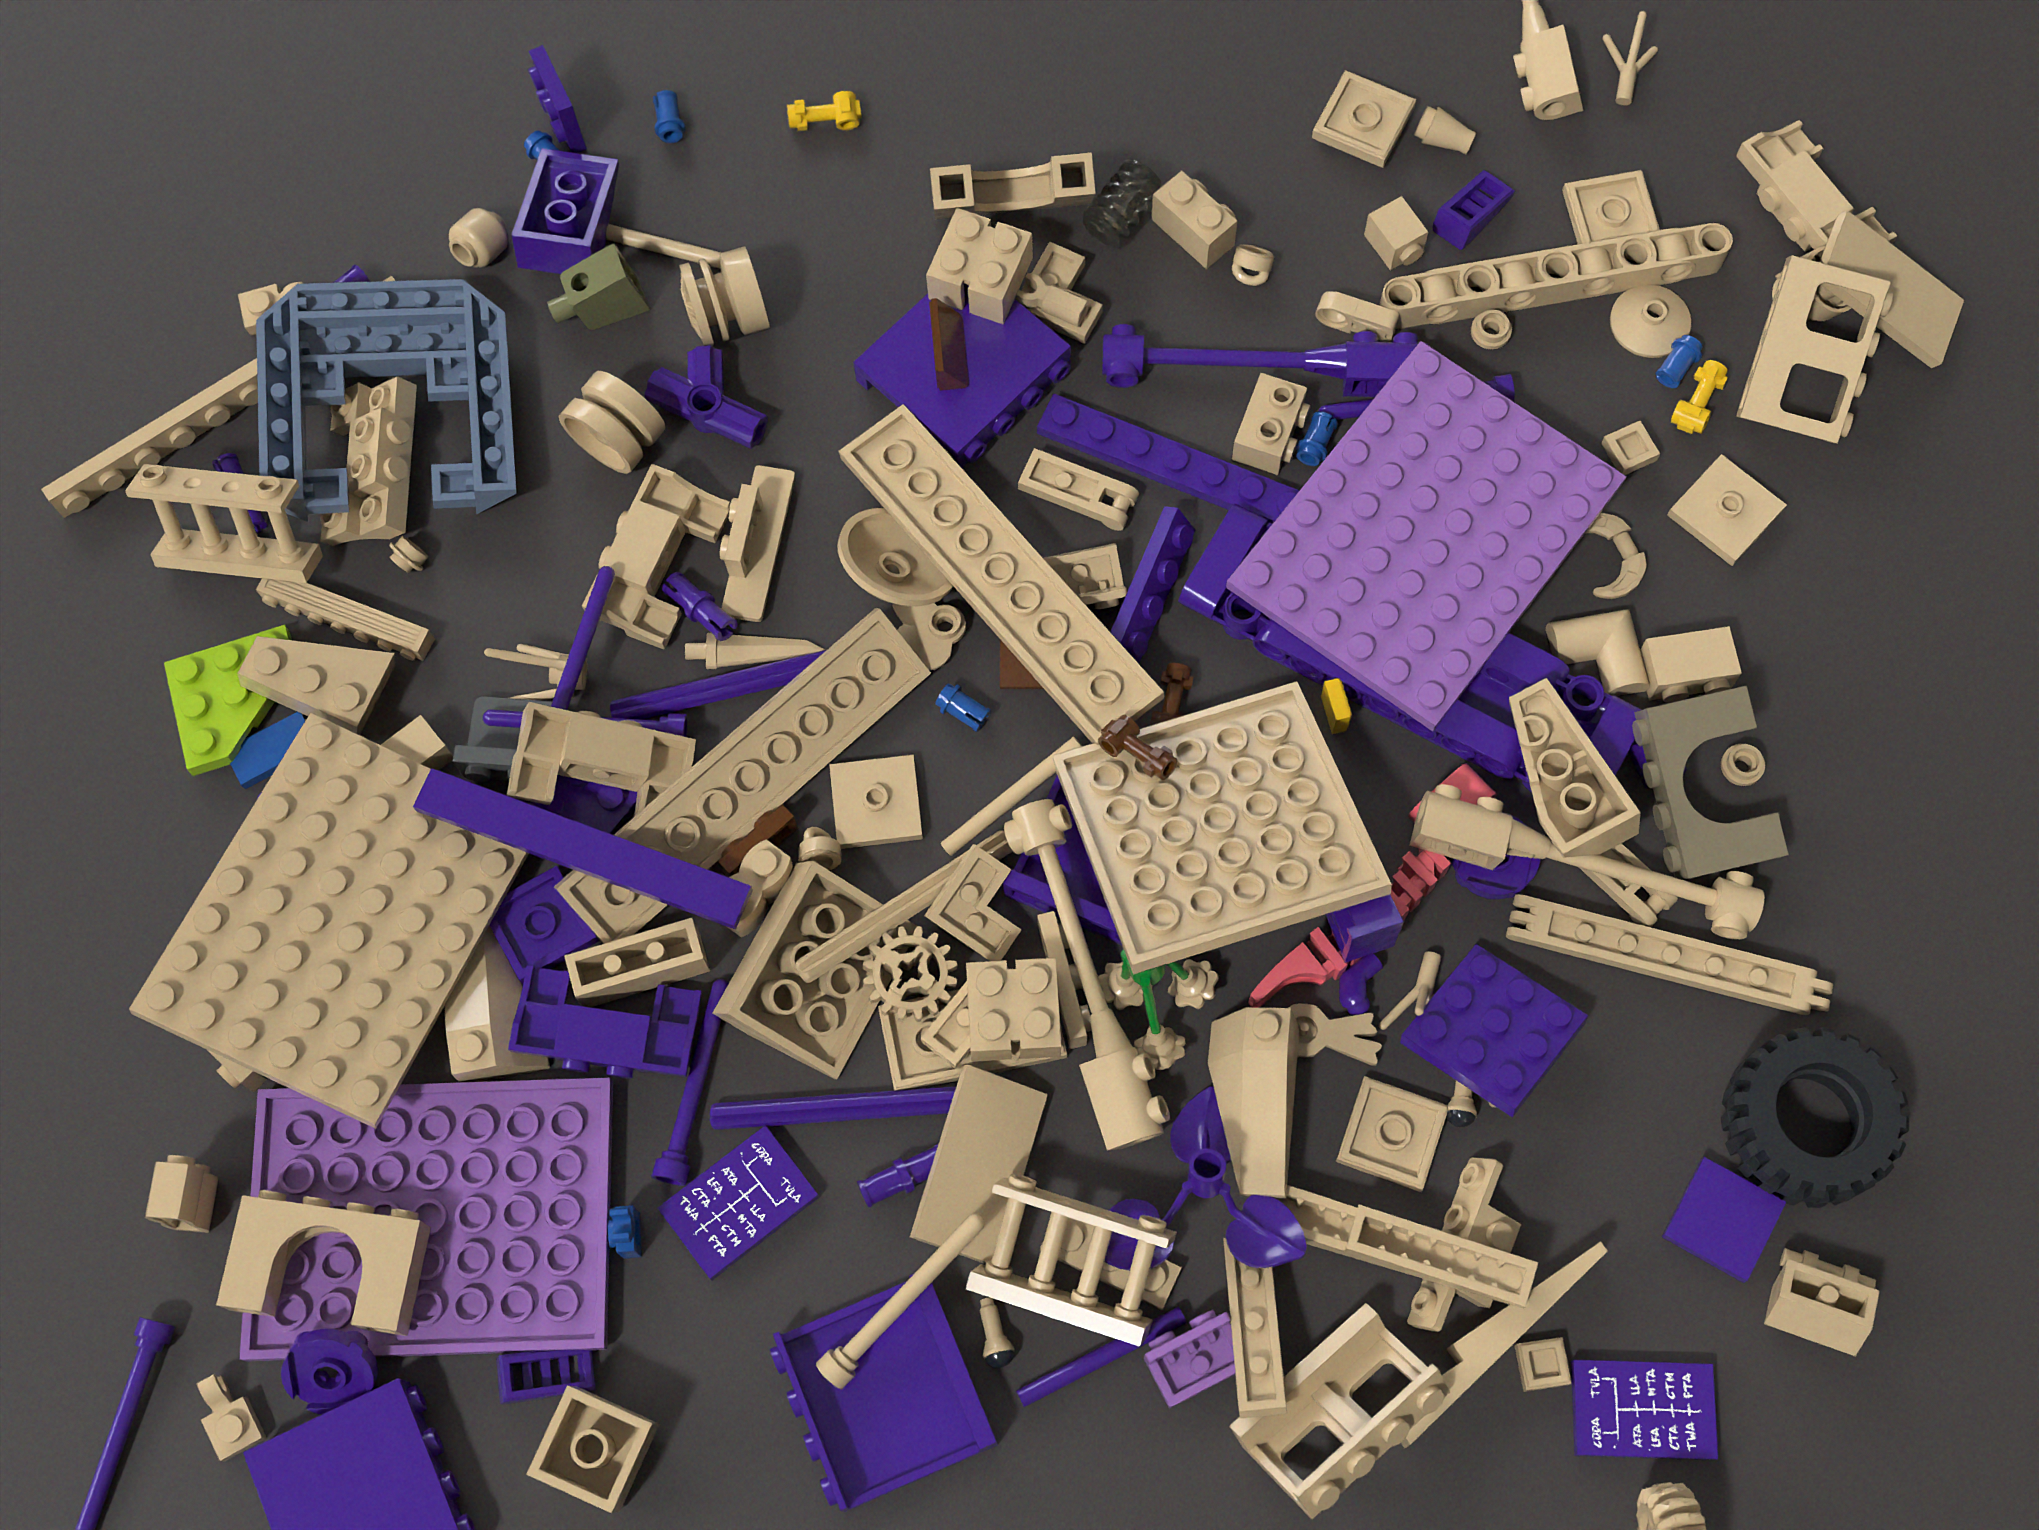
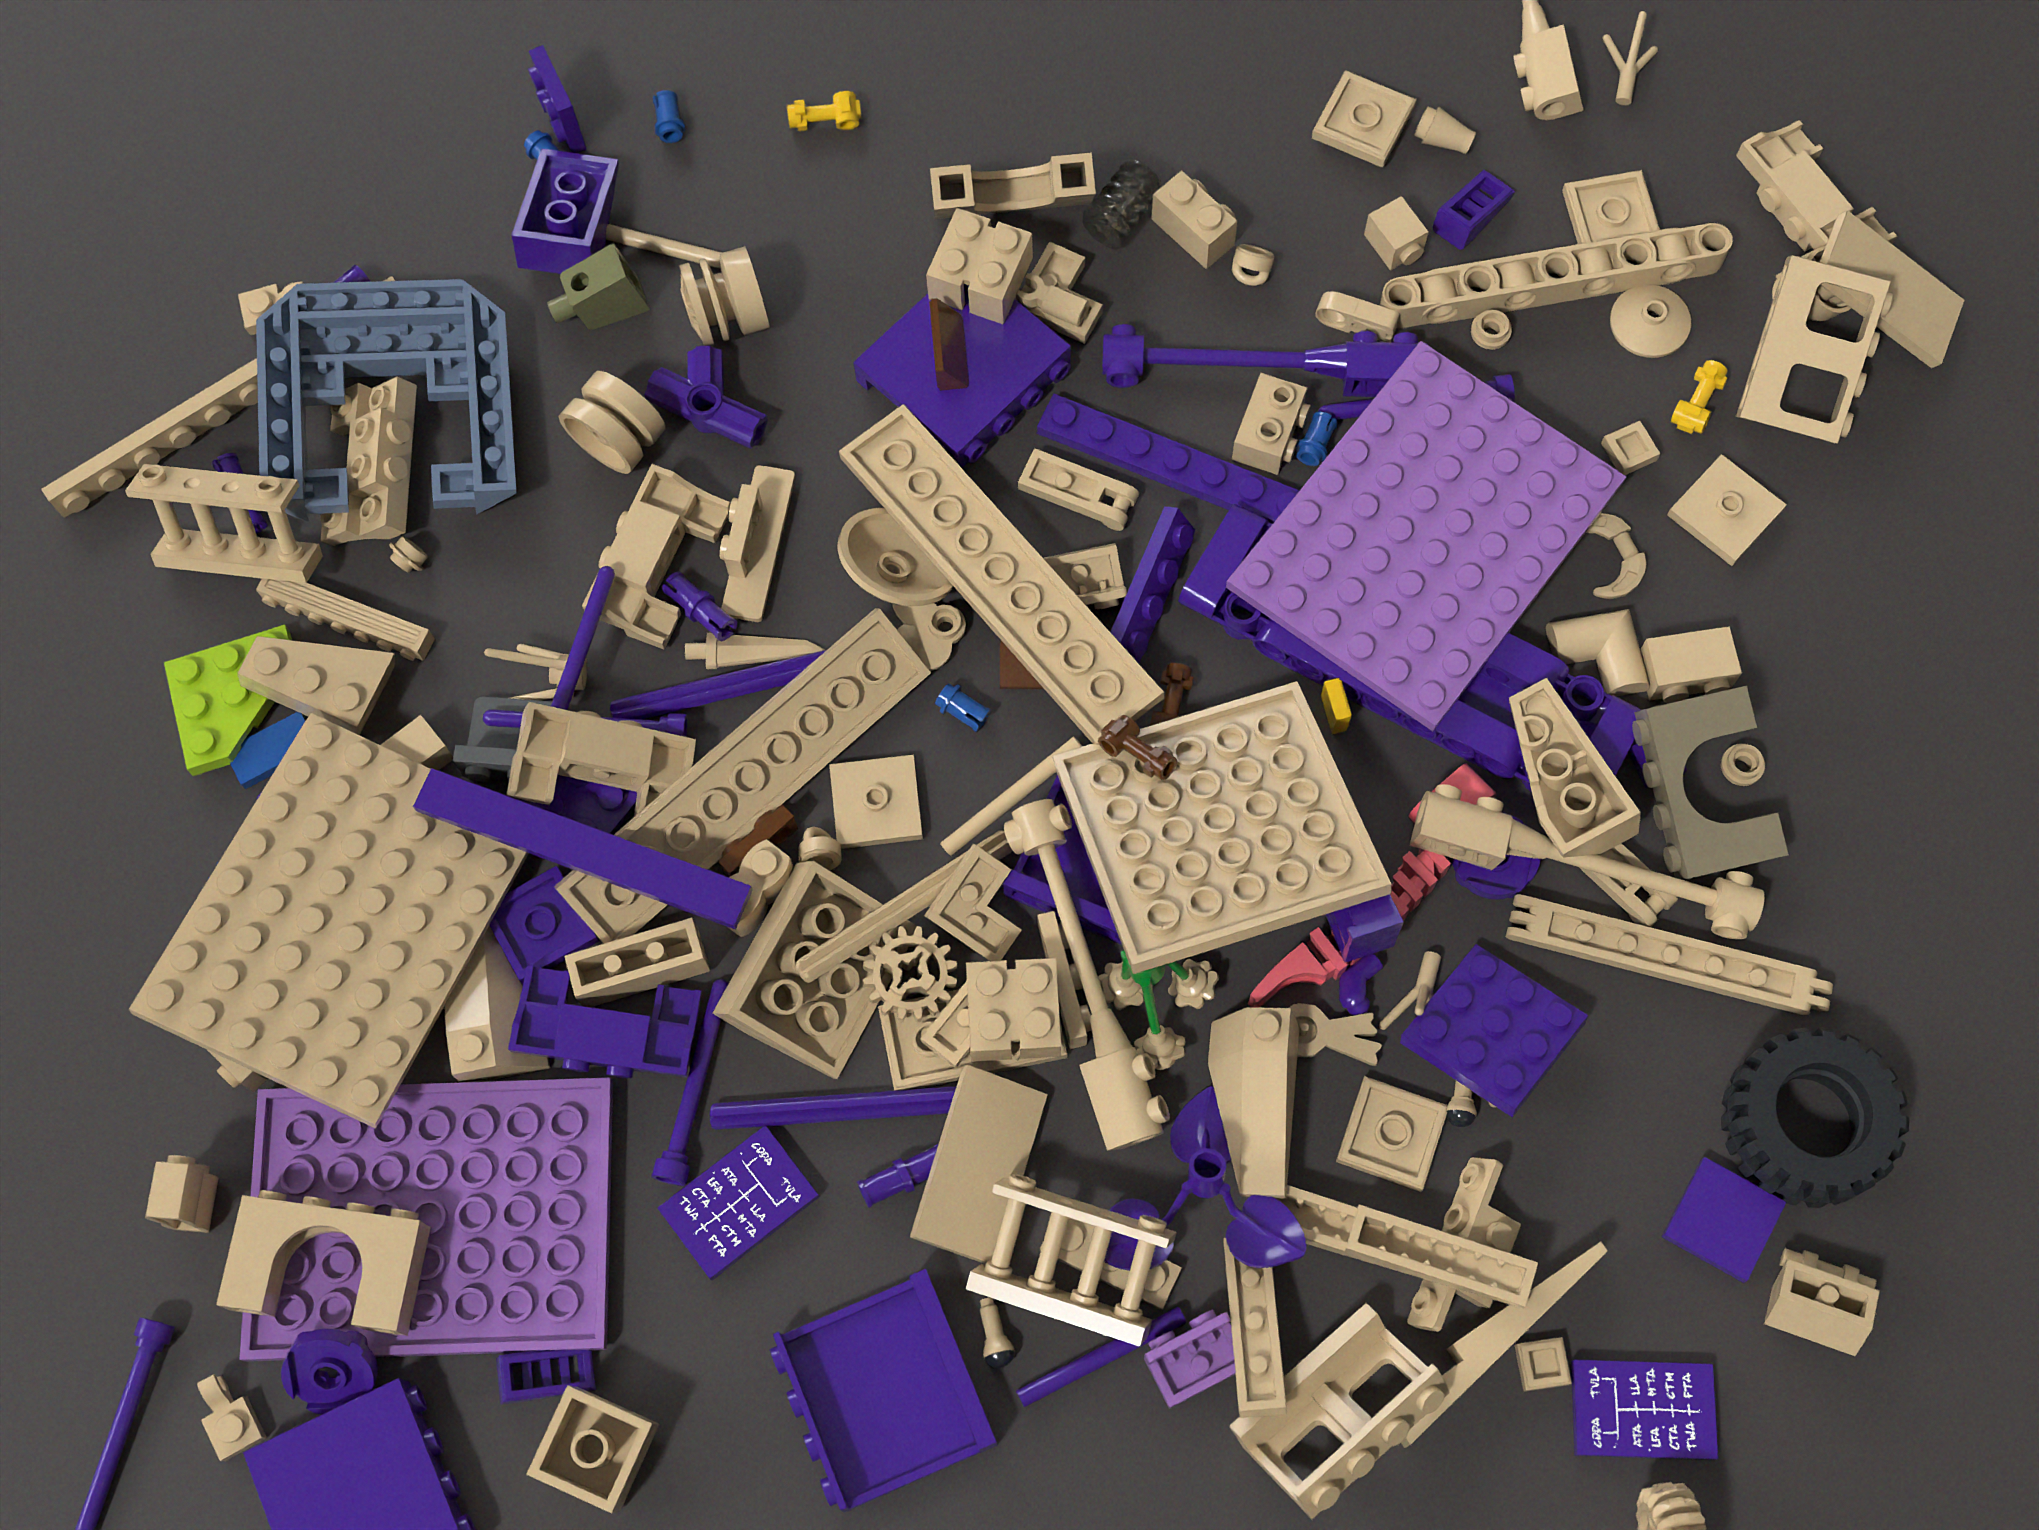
tan head [449,208,508,268] -> none
blue plate [608,1205,642,1259] -> none
tan piece [816,1214,984,1389] -> none
blue pin [1655,335,1703,388] -> none

